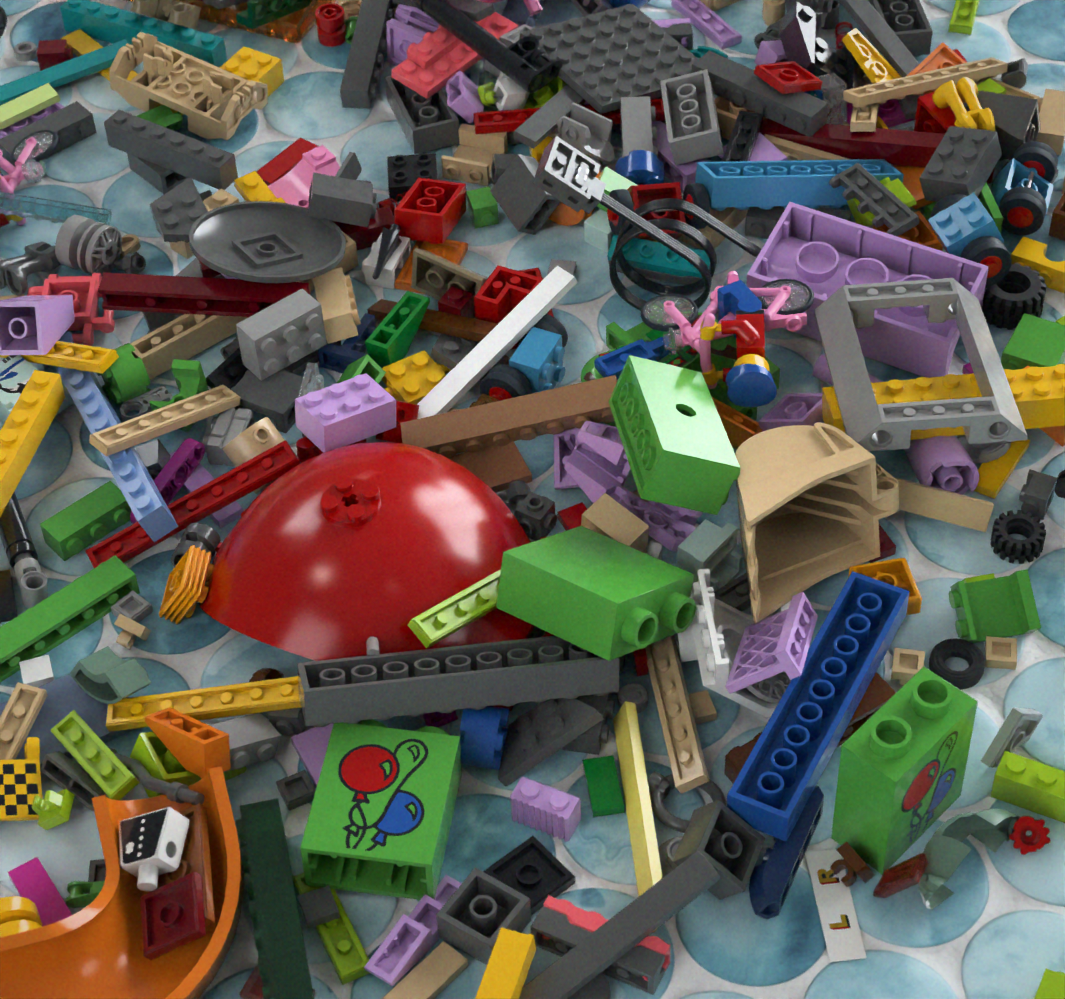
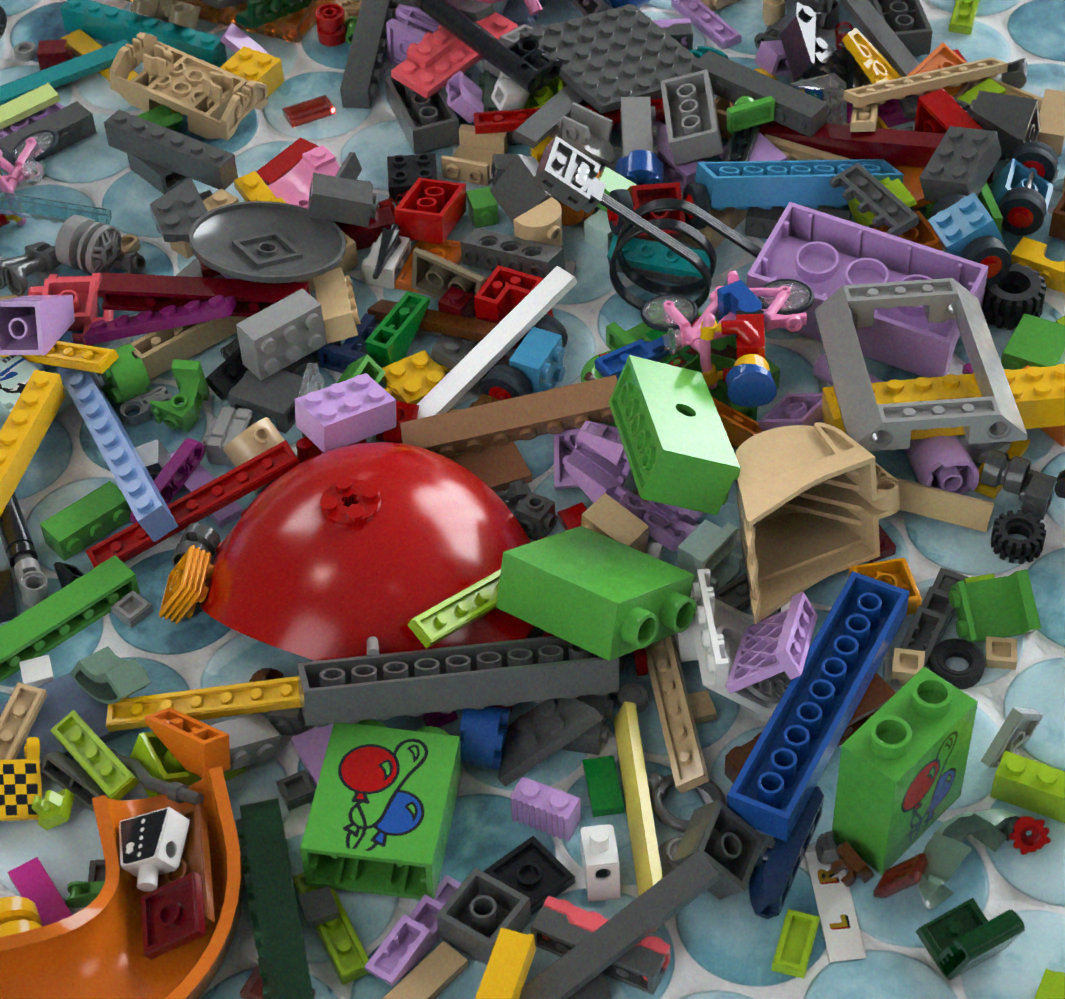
tan tile [89,385,240,456] -> none
tan tile [114,614,151,650] -> none
lime arm [477,82,497,106] -> none
red tile [754,61,822,94] -> none
yellow piece [932,78,995,131] -> none
none -> black slope [54,562,84,588]
none -> magenta plate [83,295,237,345]
none -> lavender tile [220,23,268,54]
none -> clear red tile [283,95,335,128]
none -> dark grey brick [460,228,565,278]
none -> tan brick [513,197,563,248]
none -> white torso [580,824,621,902]
none -> bright green tile [726,96,775,133]
none -> lime tile [771,909,820,979]
none -> dark grey piece [815,831,844,864]
none -> dark grey slope [900,568,969,667]
none -> dark green piece [915,898,1025,981]
none -> dark grey wheel [980,449,1031,495]

